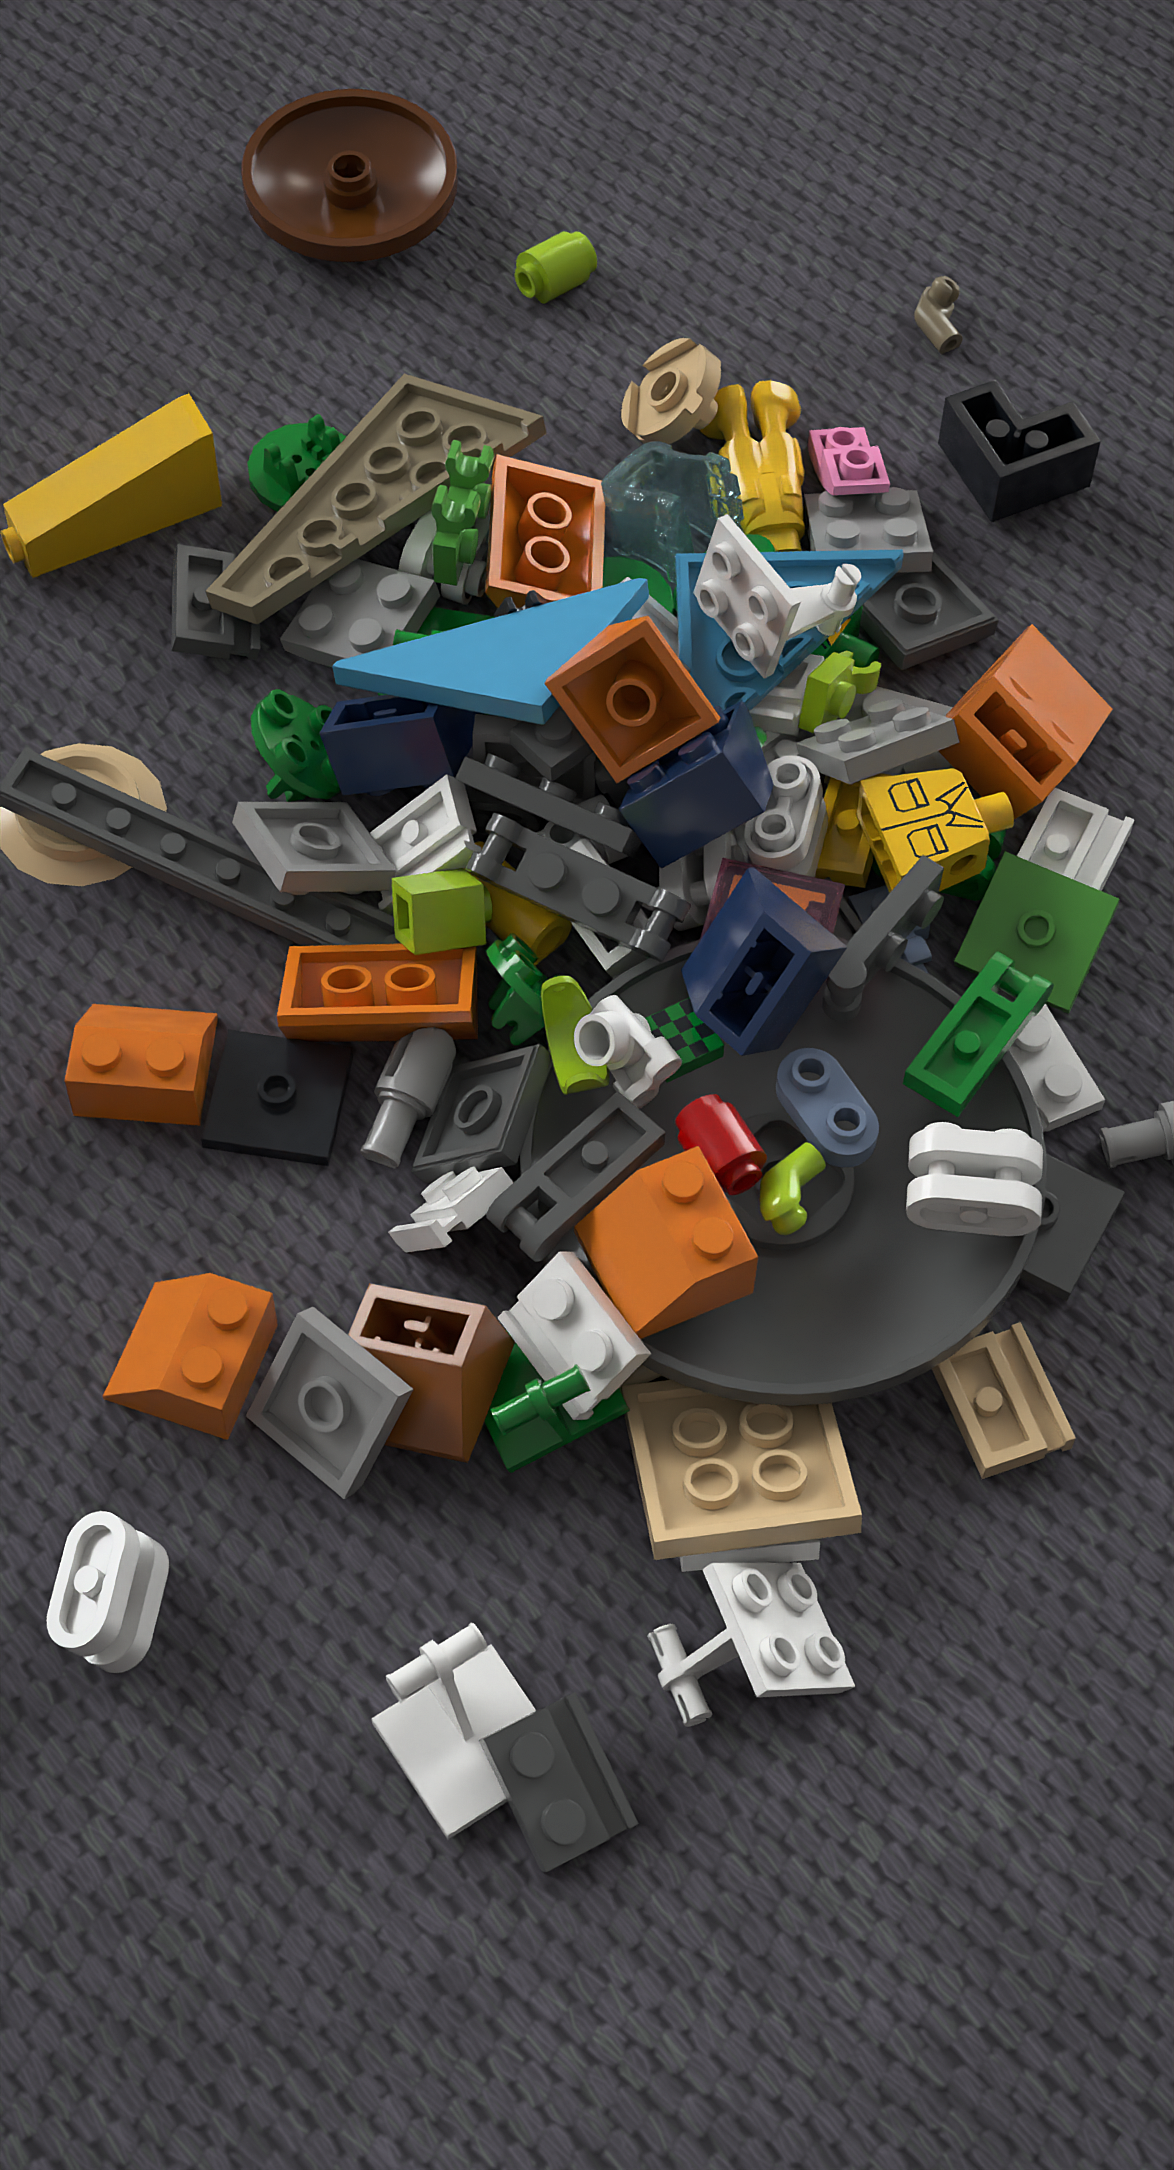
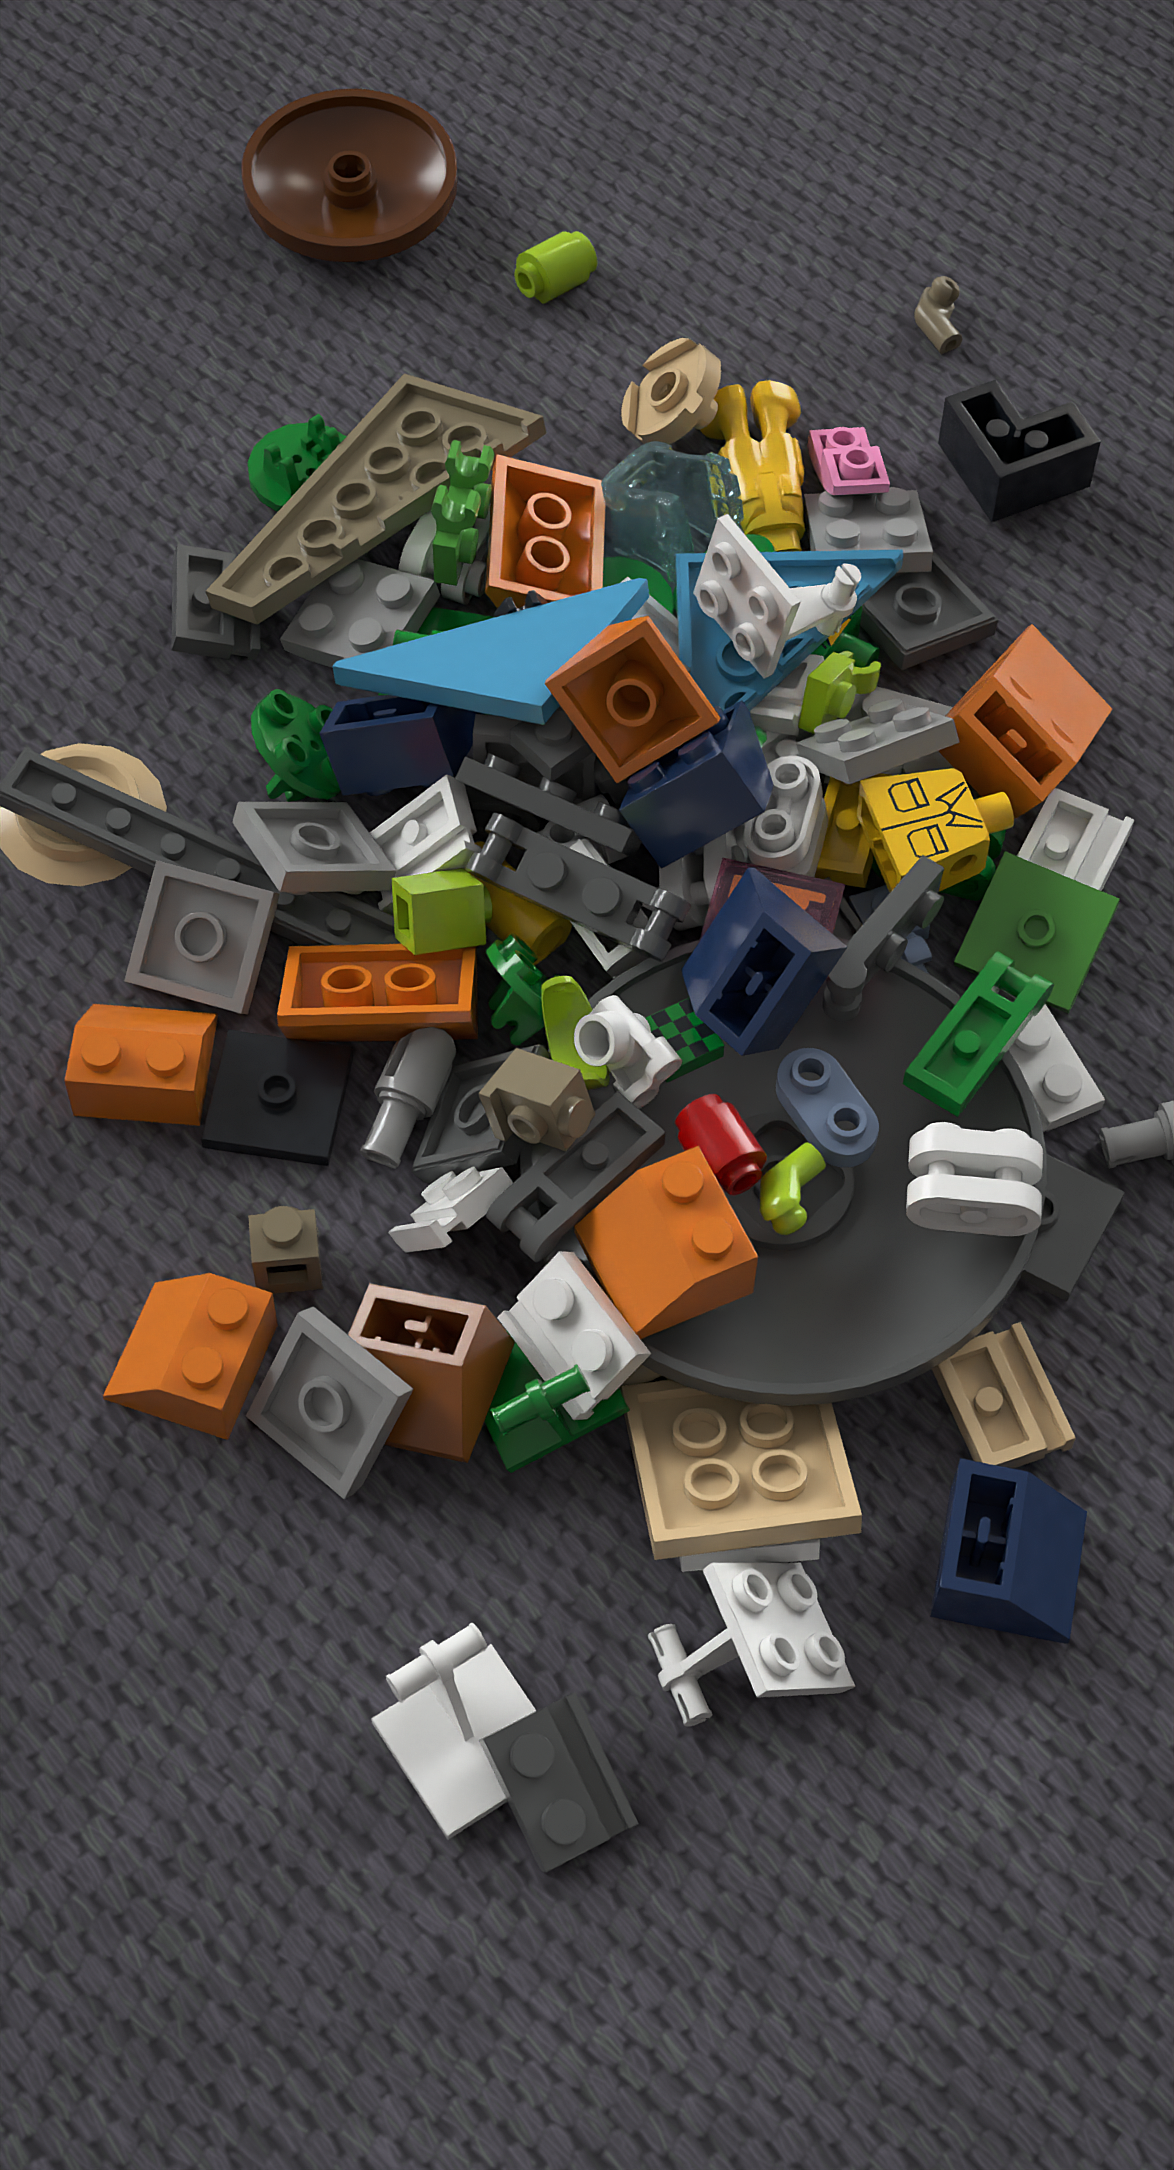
yellow slope [0,394,222,578] -> none
white brick [47,1511,169,1673] -> none
none -> light grey plate [124,860,280,1015]
none -> dark tan brick [248,1206,323,1294]
none -> dark tan brick [478,1048,596,1151]
none -> dark blue slope [930,1458,1087,1644]

